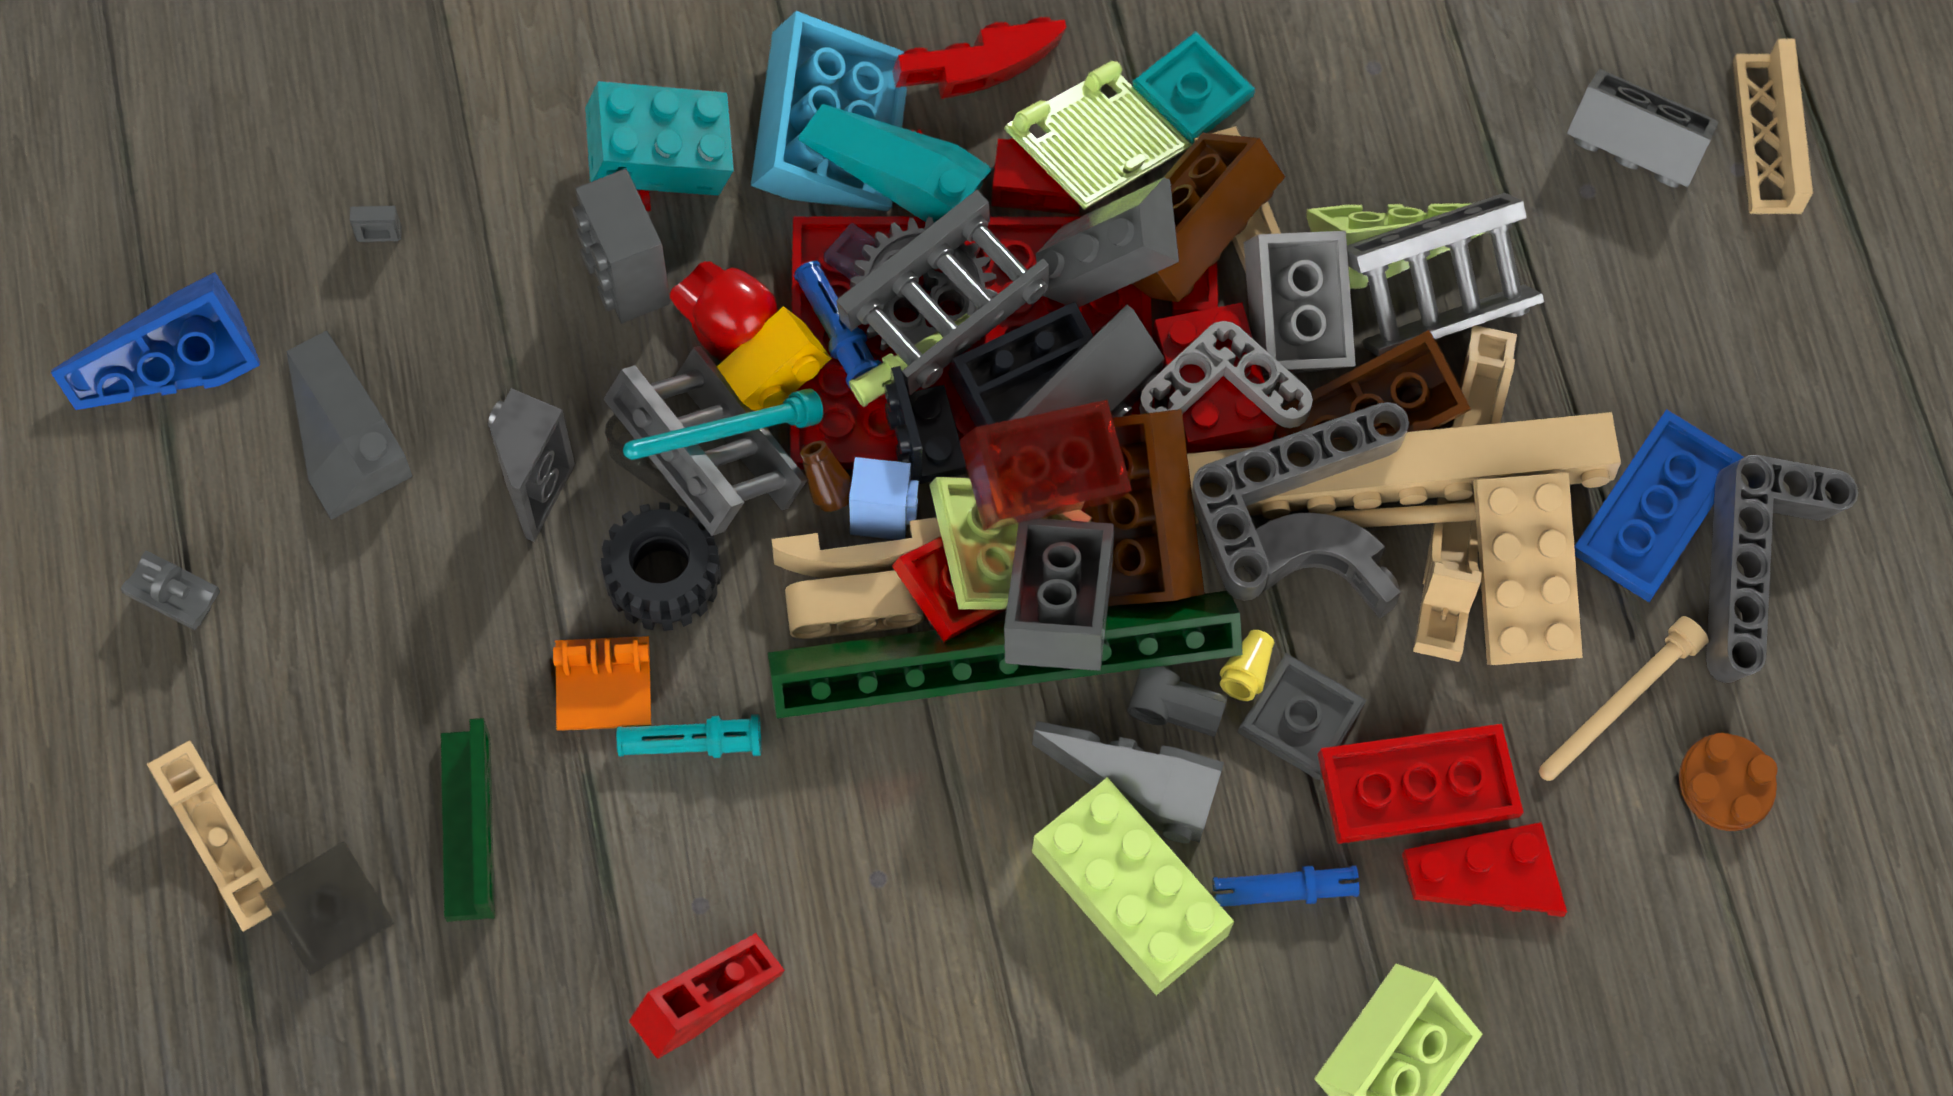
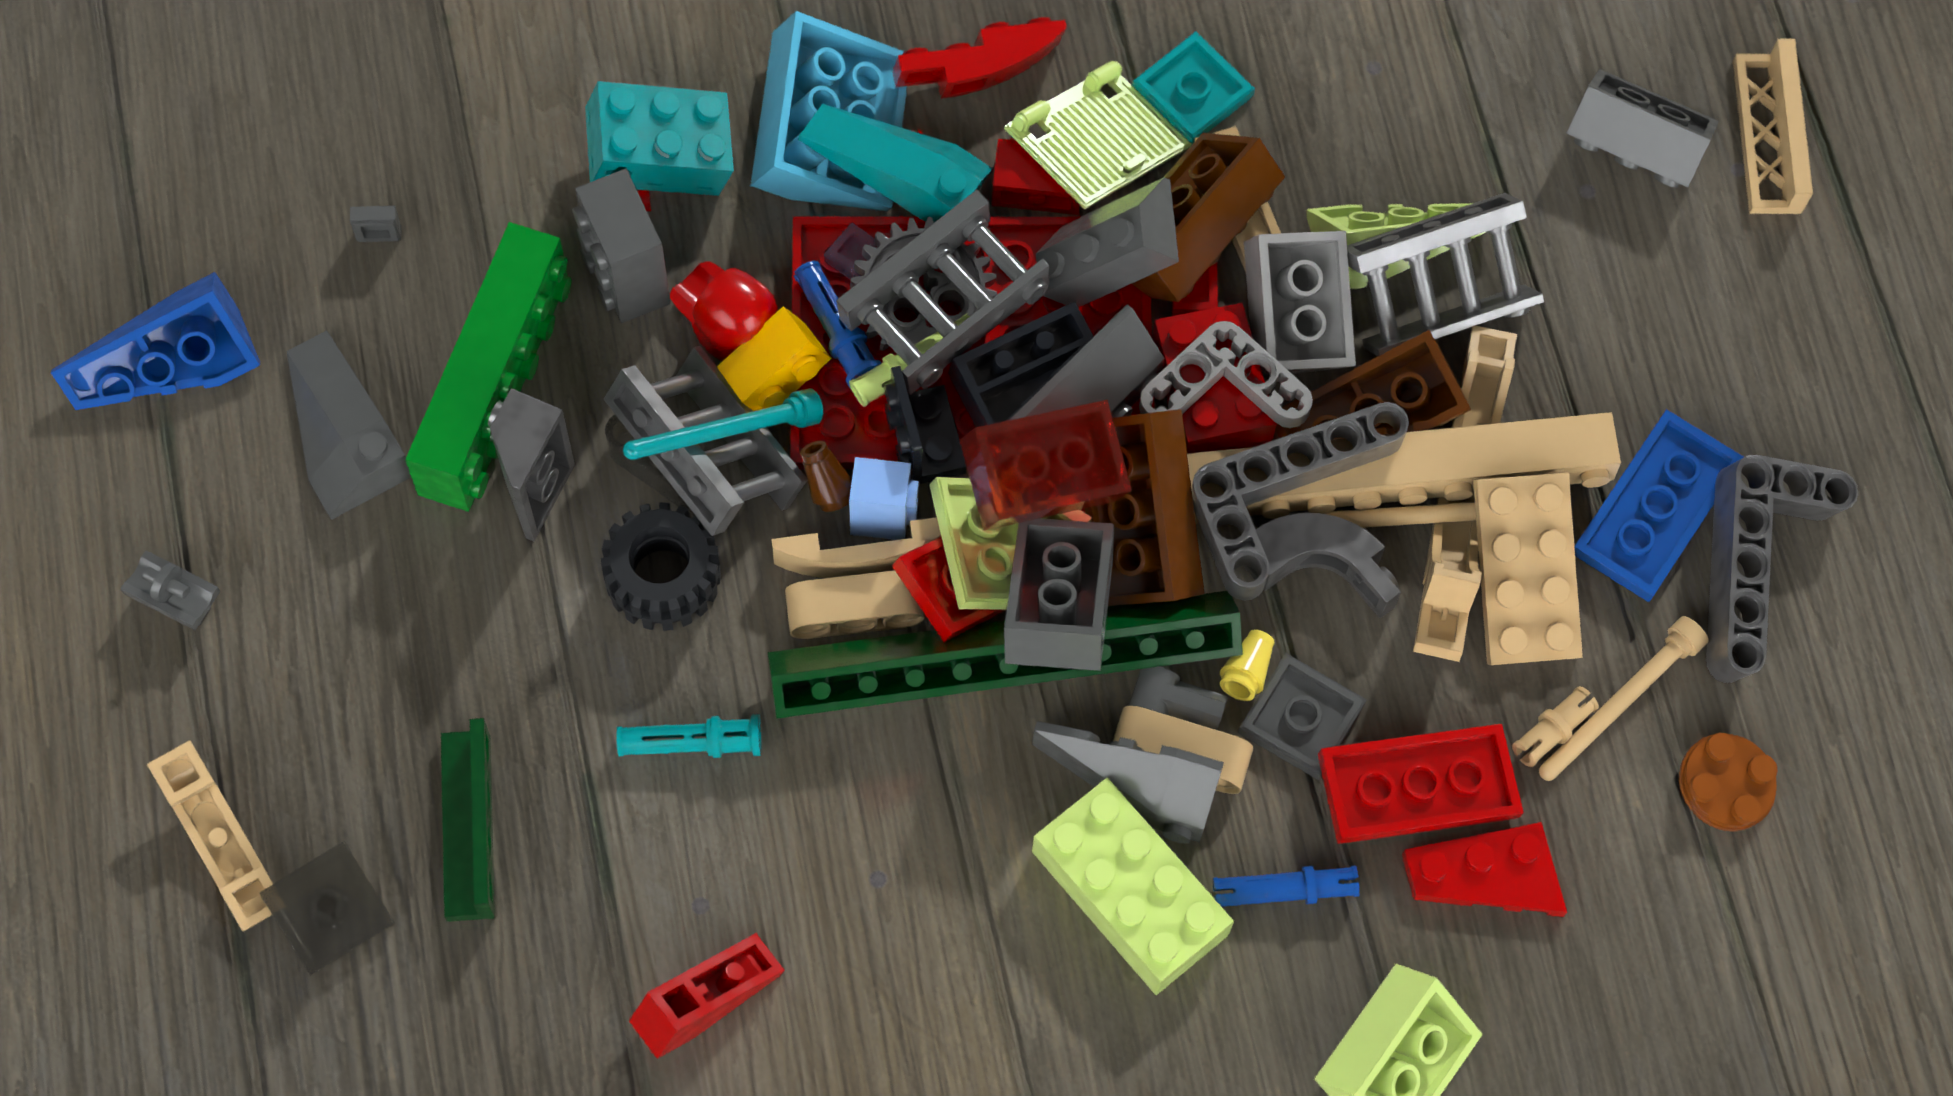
orange hinge [553,636,651,731] -> none
none -> green brick [405,222,572,512]
none -> tan beam [1113,706,1254,794]
none -> tan pin [1512,686,1599,767]

